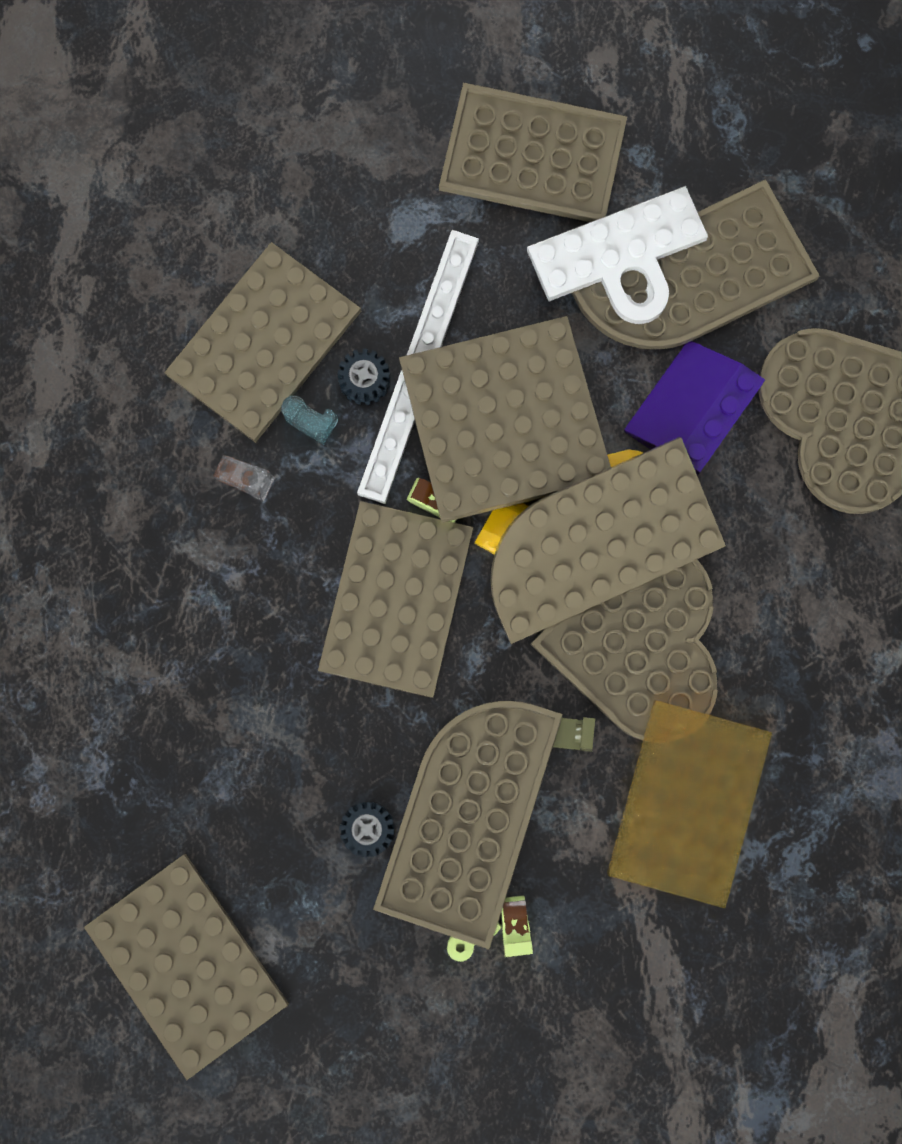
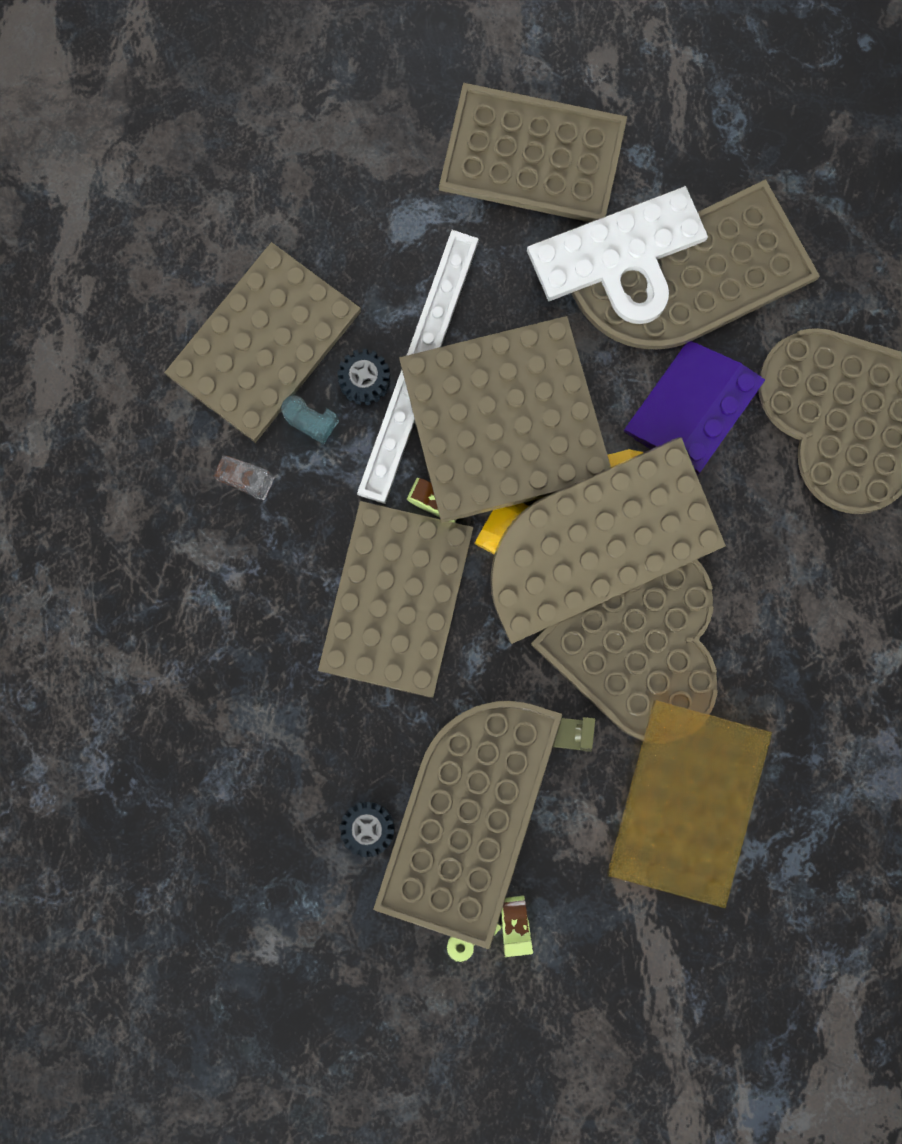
dark tan plate [84,854,289,1080] -> none

